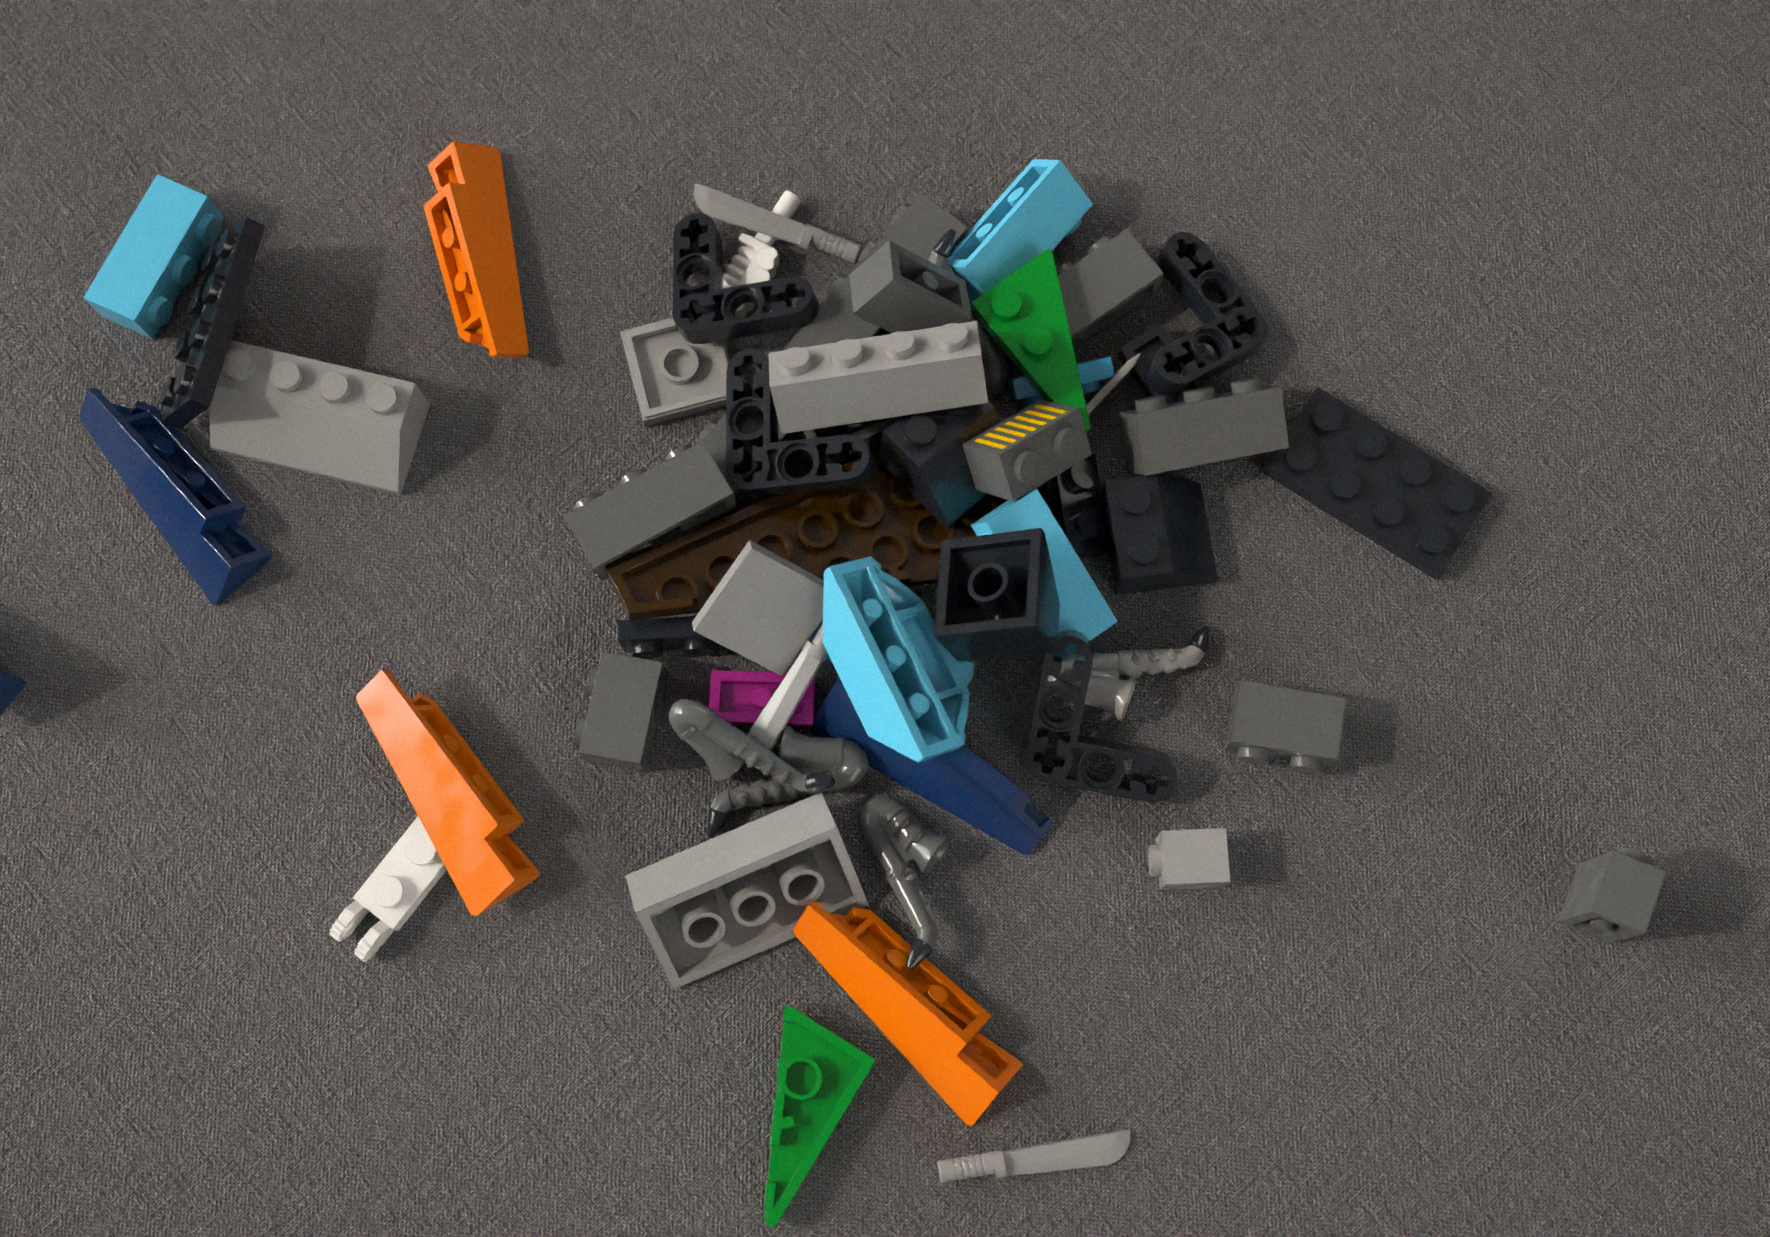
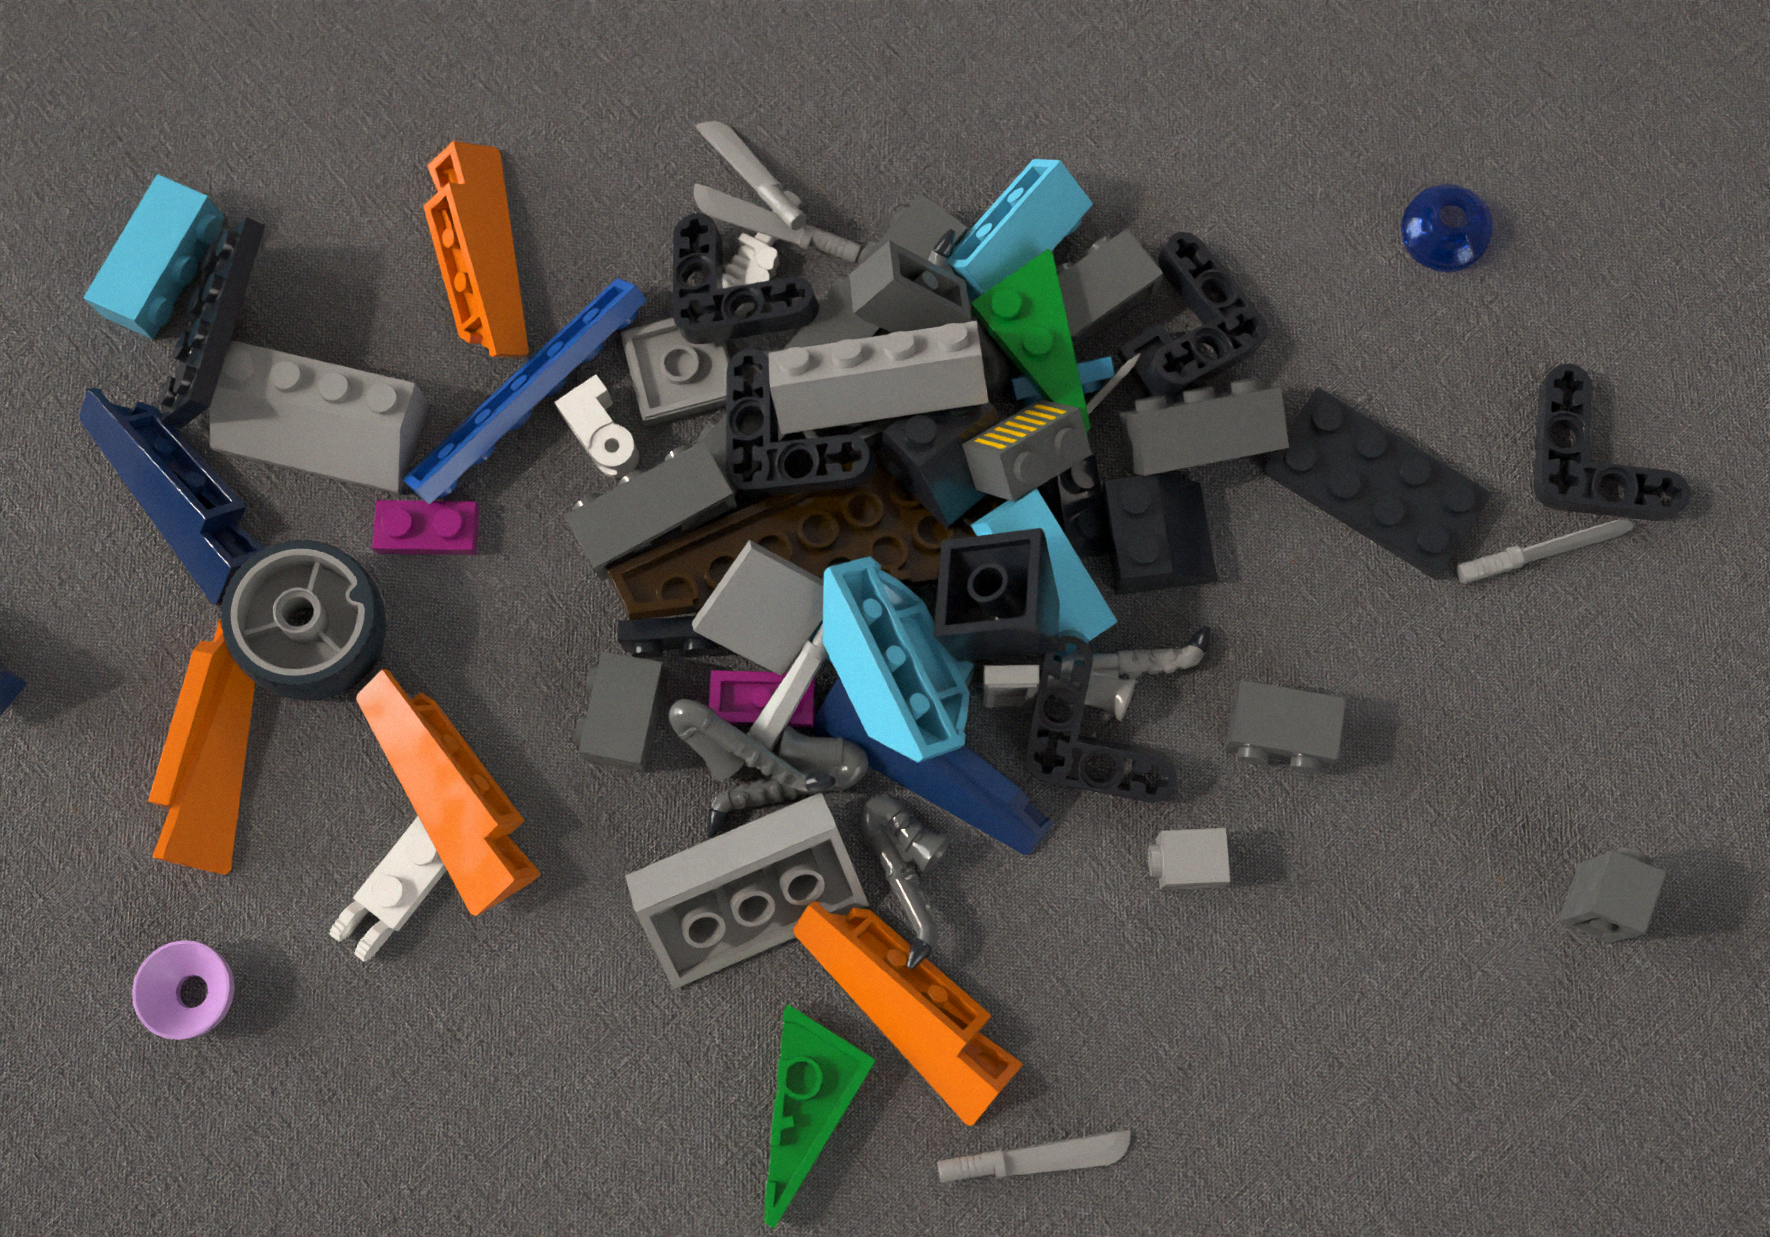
none -> lavender piece [132,940,234,1040]
none -> orange wedge [148,619,255,875]
none -> light grey wheel [221,539,386,701]
none -> magenta plate [372,500,480,555]
none -> blue plate [402,278,647,505]
none -> white leg [555,375,639,478]
none -> light grey piece [695,121,807,230]
none -> light grey tile [982,665,1039,708]
none -> clear blue piece [1401,184,1493,272]
none -> light grey piece [1456,519,1633,584]
none -> black beam [1533,364,1690,521]

